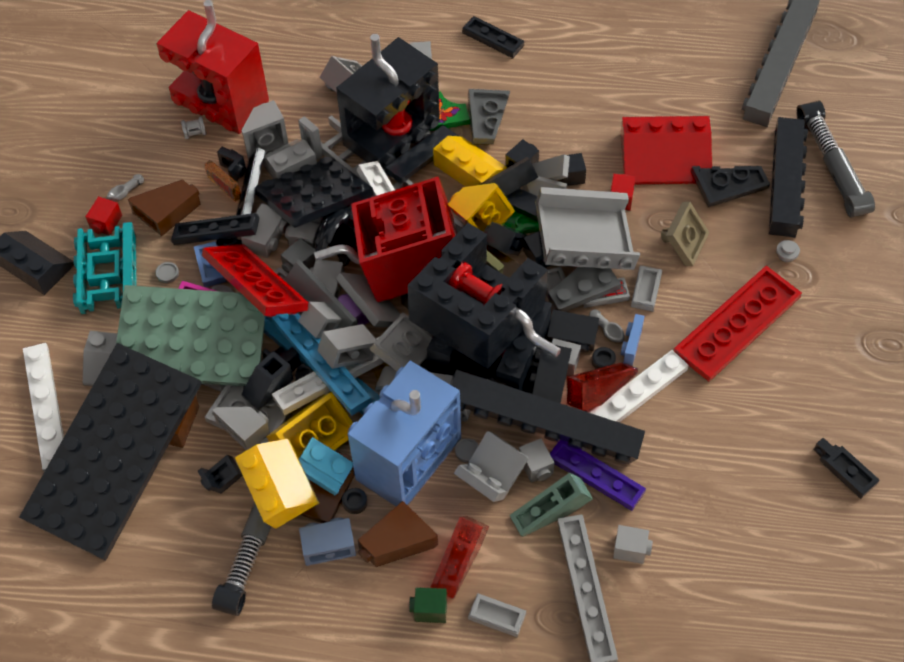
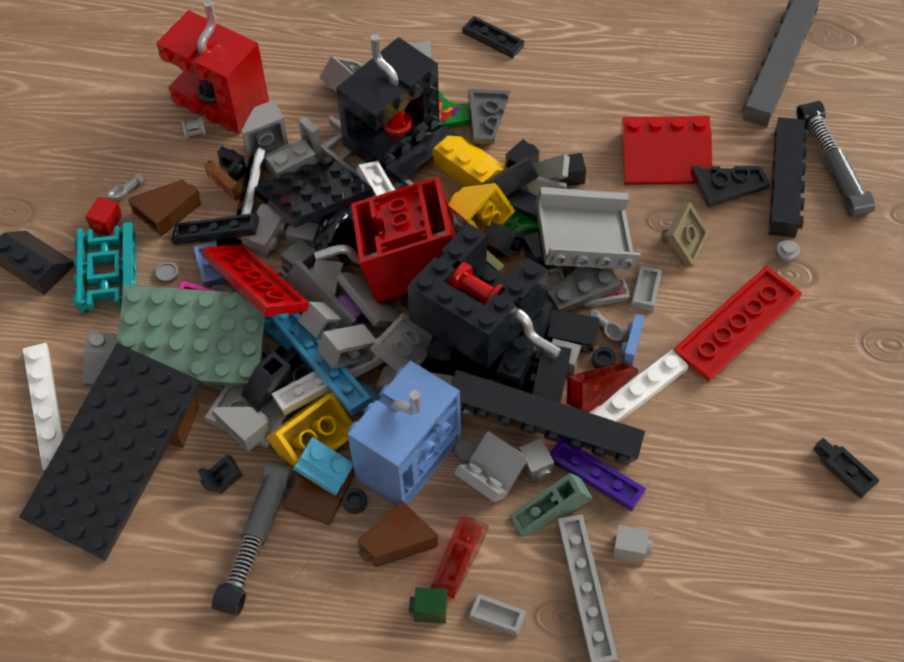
yellow slope [235,439,319,529] -> none
sand blue brick [299,518,356,566] -> none
red brick [611,174,636,211] -> none

